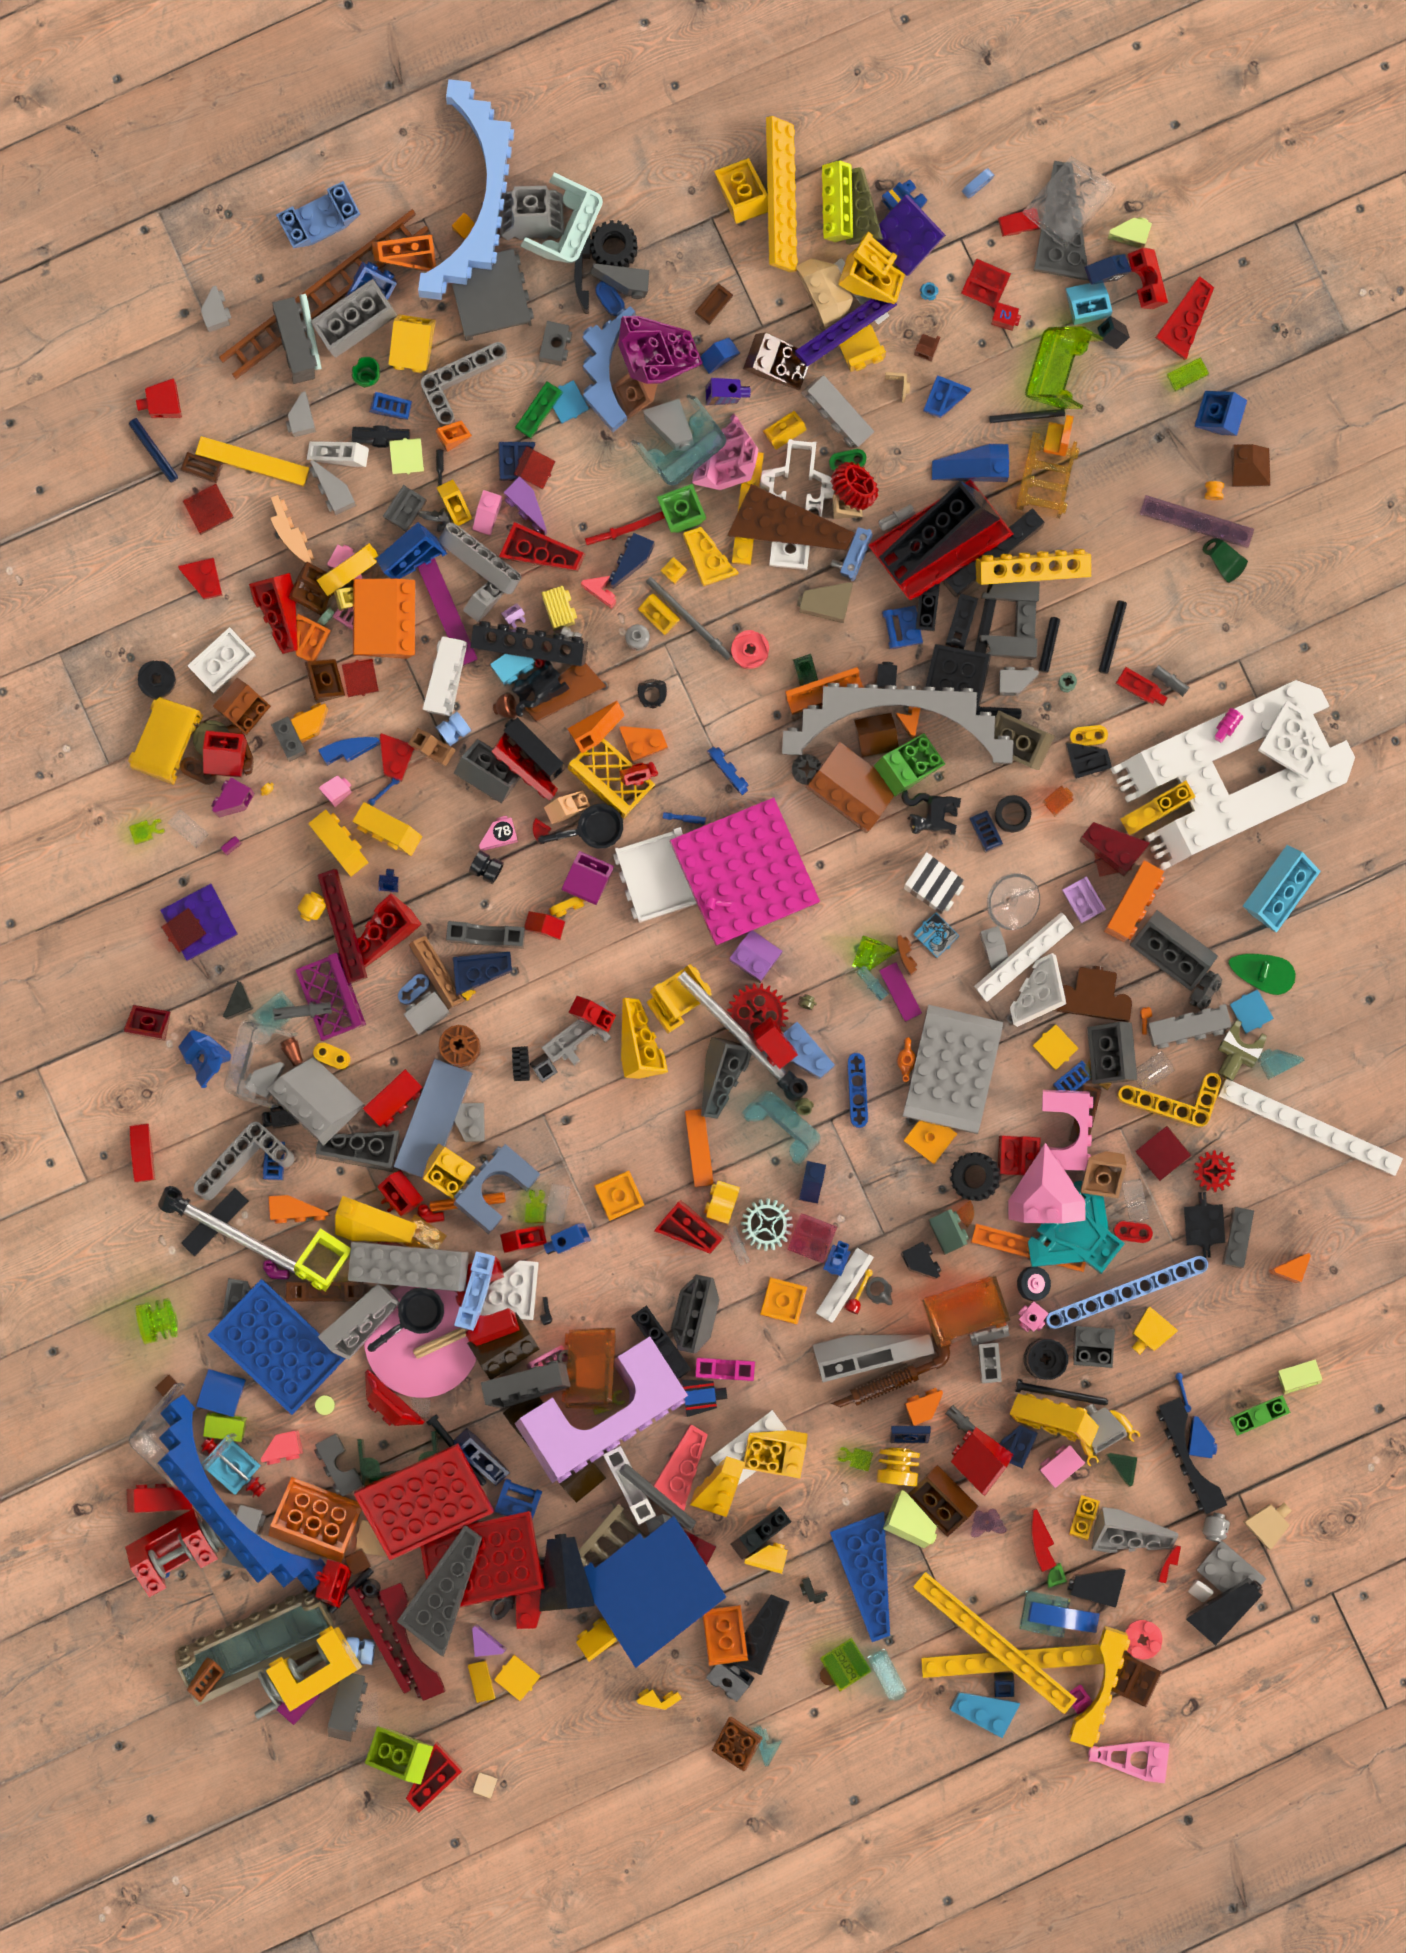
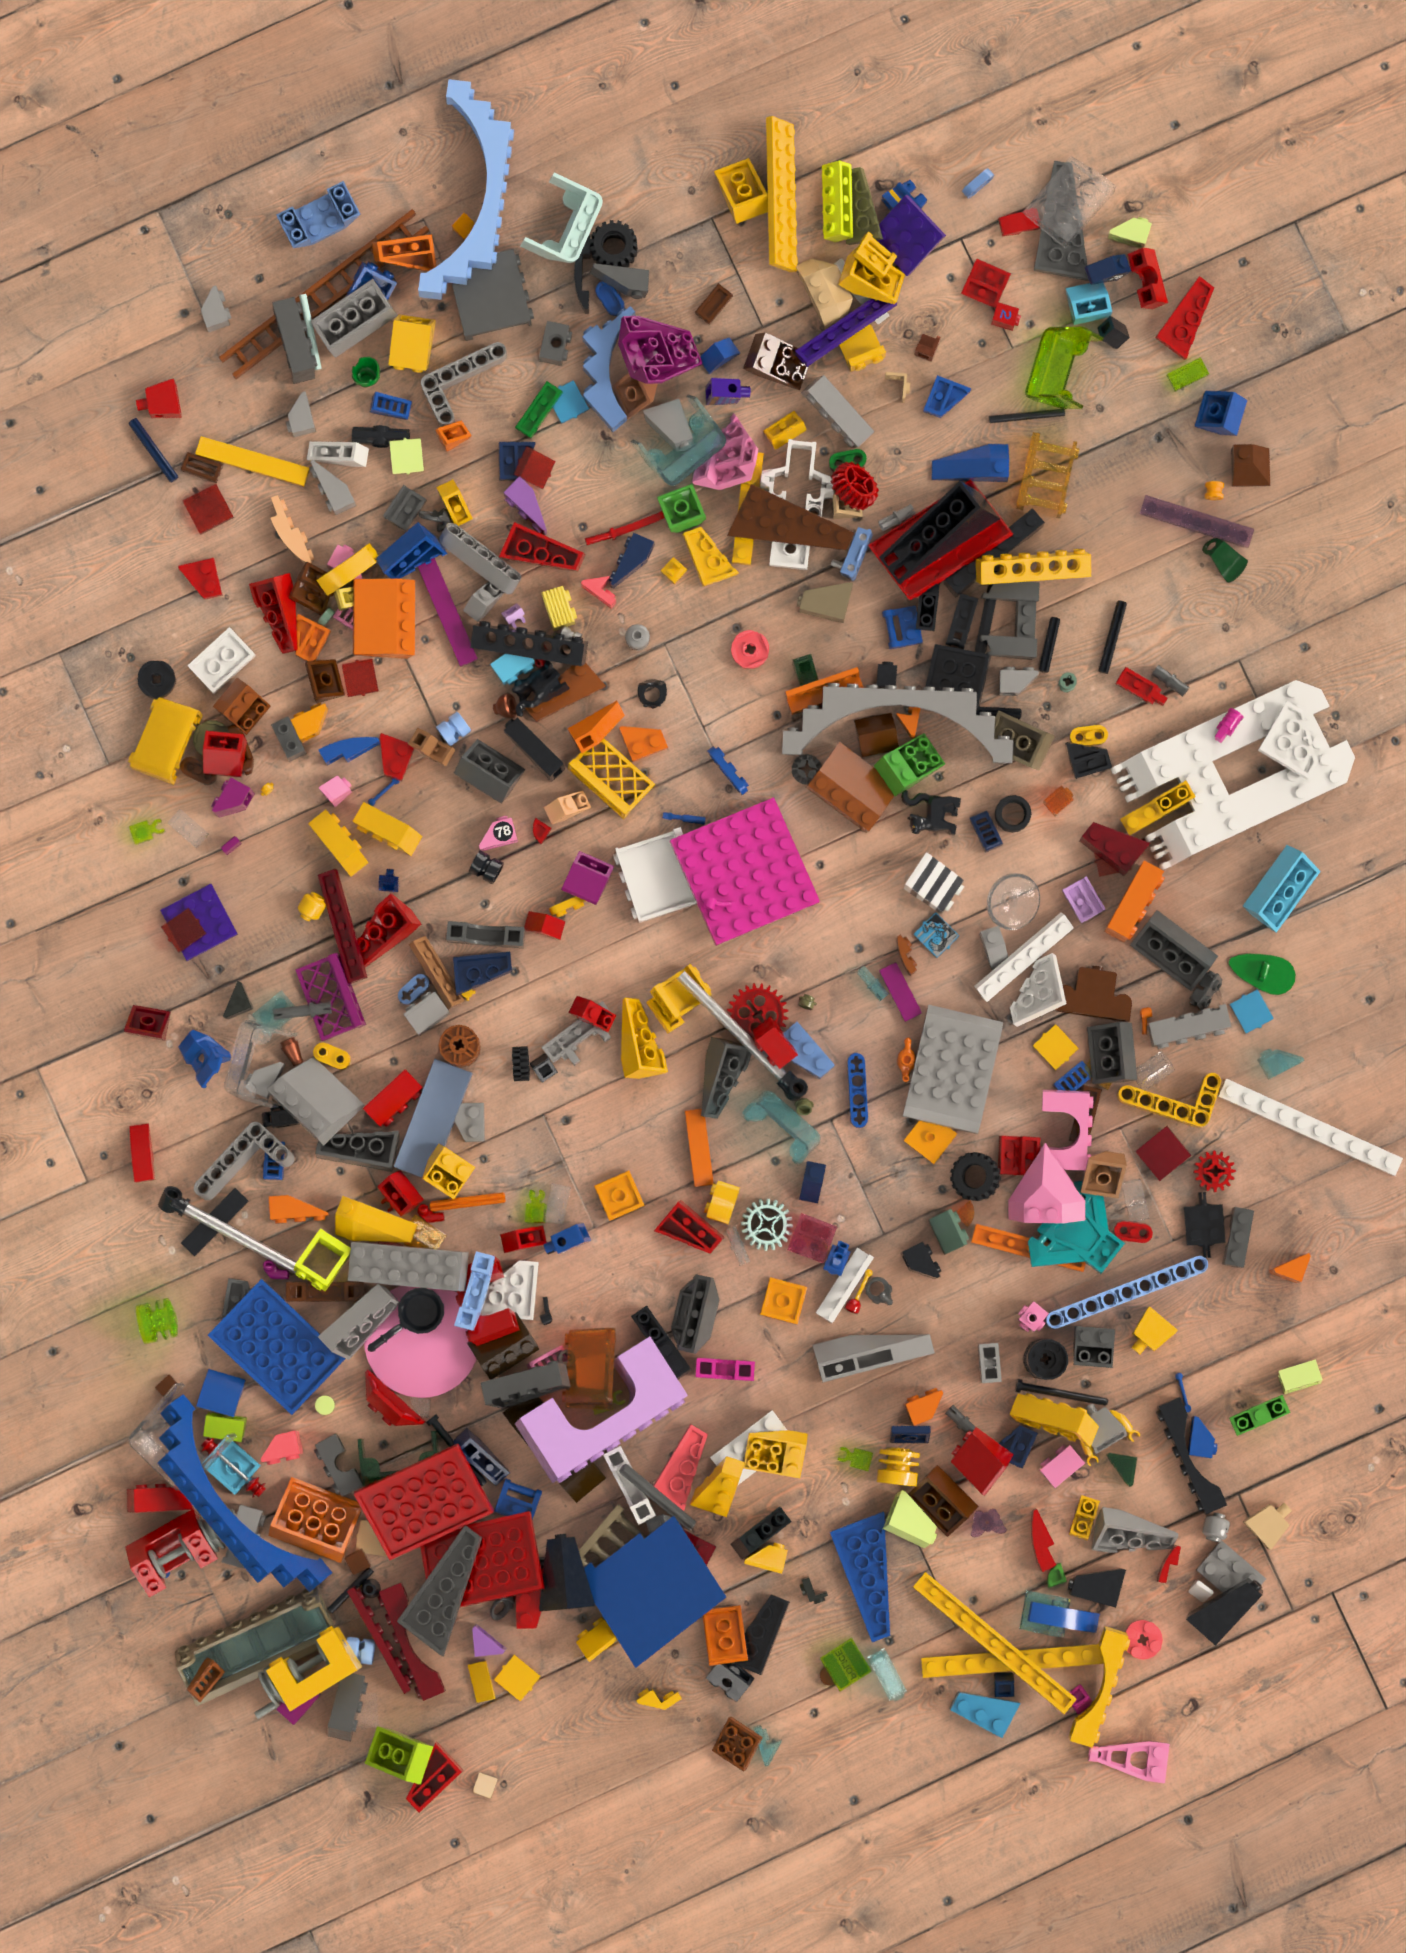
red plate [315,1559,352,1608] -> none
tan axle [413,1328,467,1359] -> none
white wedge [423,636,467,717] -> none
black piece [436,449,444,486] -> none
sand blue arch [454,1144,540,1234] -> none
bright pink slope [472,490,503,536] -> none
red wing [491,733,558,801] -> none
light grey slope [500,186,564,241] -> none
black piece [538,804,623,849] -> none
red piece [619,762,658,786] -> none
yellow slope [638,594,680,635] -> none
dark grey bar [646,577,732,660] -> none
torso [682,1380,728,1417] -> none
medium lavender slope [729,931,783,983] -> none
reddish brown piece [830,1328,951,1408] -> none
clear neon green slope [852,935,897,972] -> none
dark azure plate [920,282,939,301] -> none
clear orange windscreen [920,1275,1010,1347] -> none
light grey hinge [967,1317,1010,1346] -> none
black wheel [1017,1267,1051,1301] -> none
orange panel [1043,415,1074,457] -> none
reddish brown slope [1111,1654,1163,1707] -> none
olive connector [1218,1020,1267,1081] -> none

